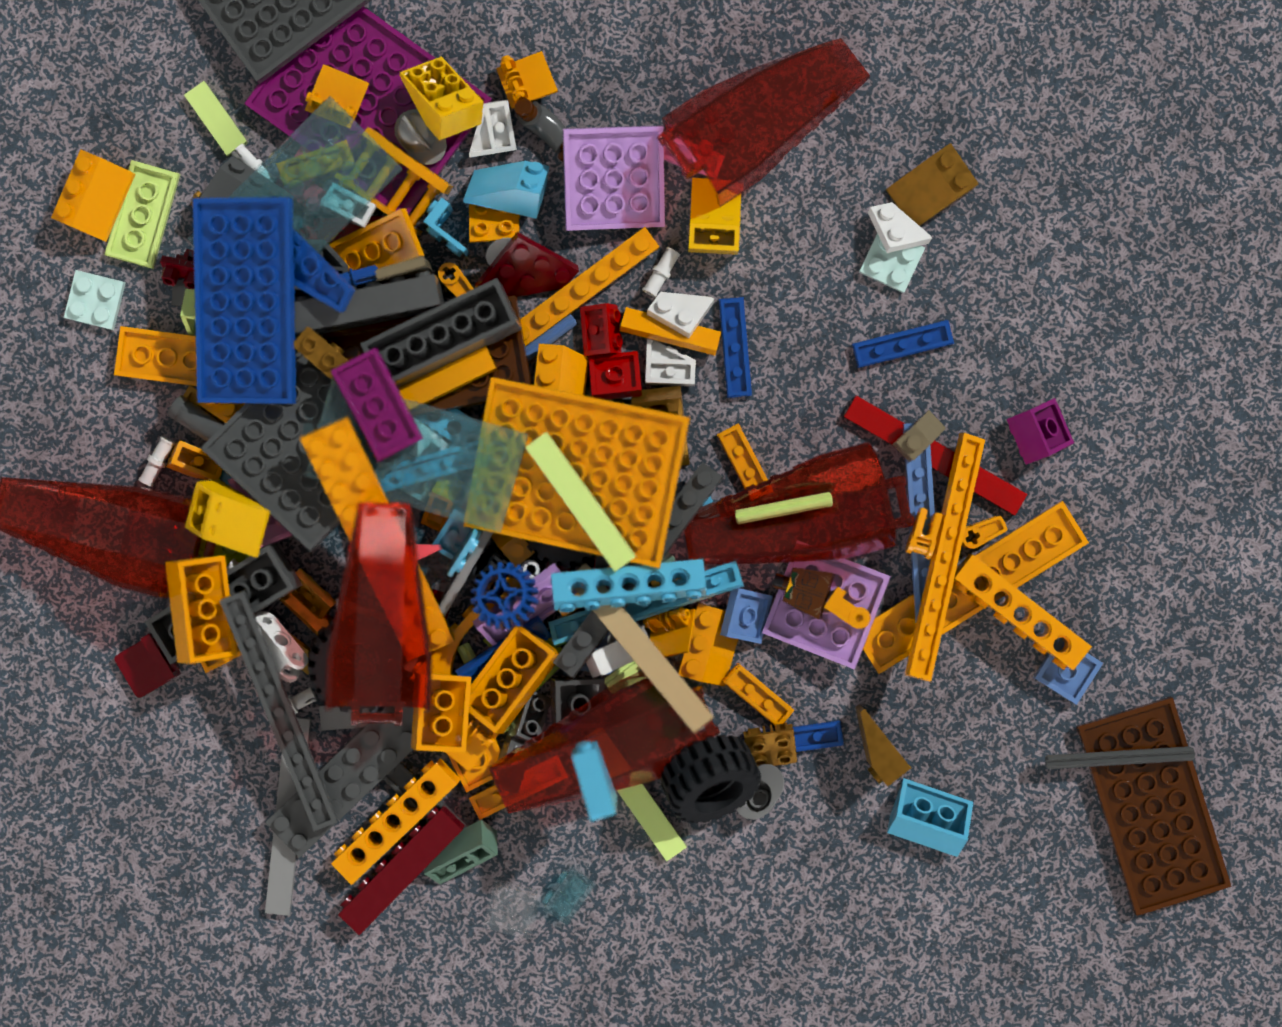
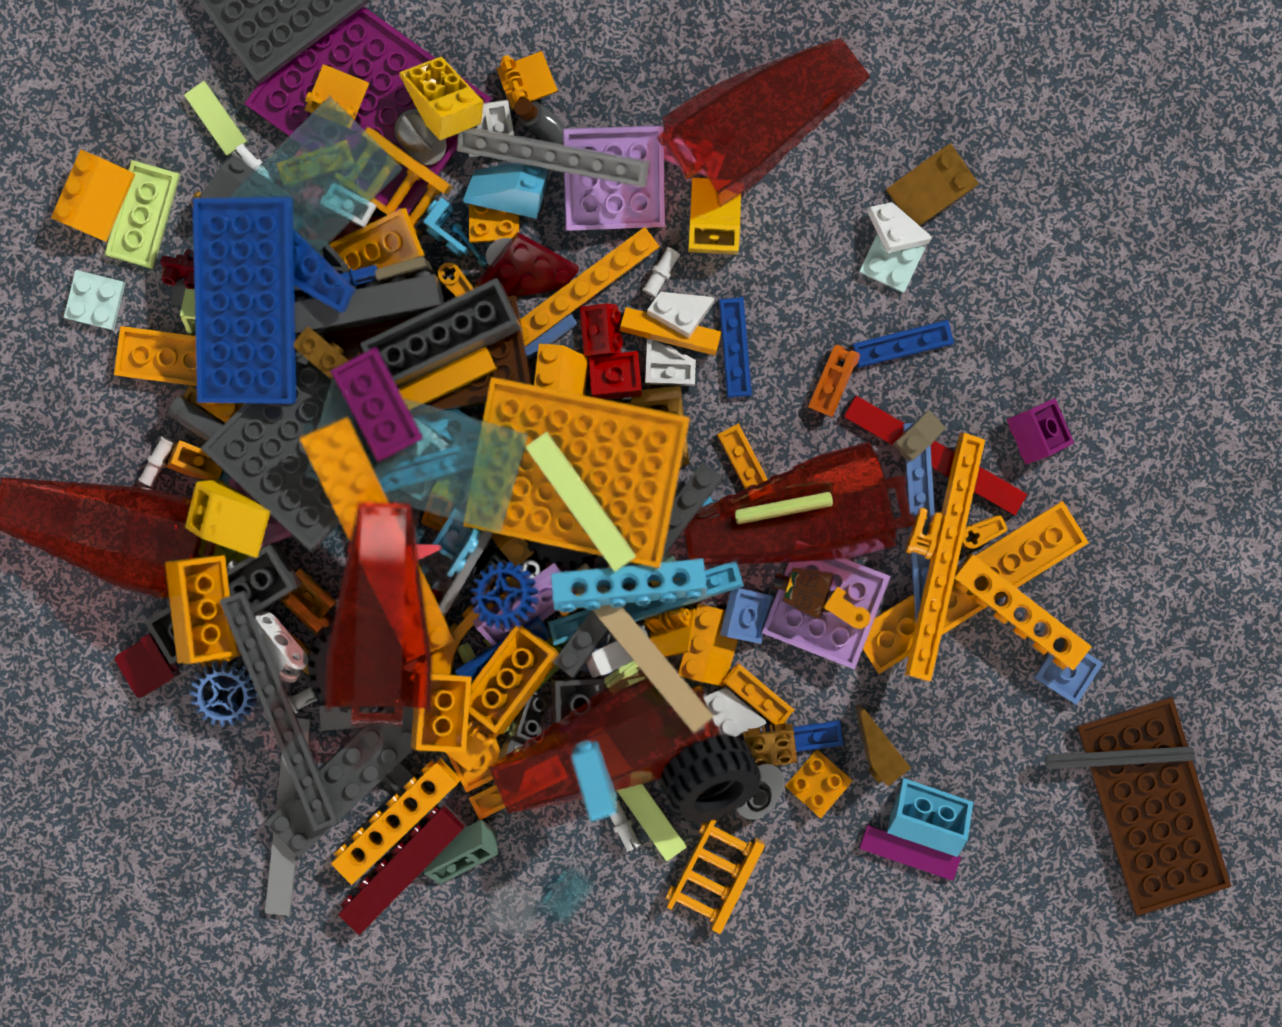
none -> medium blue gear [190,660,258,727]
none -> medium azure hinge [453,223,488,267]
none -> light grey tile [457,128,649,187]
none -> white pin [610,800,641,852]
none -> light orange fence [665,819,765,934]
none -> white wing [703,687,767,737]
none -> light orange hinge [785,749,853,818]
none -> orange plate [808,345,860,417]
none -> magenta tile [859,824,961,881]

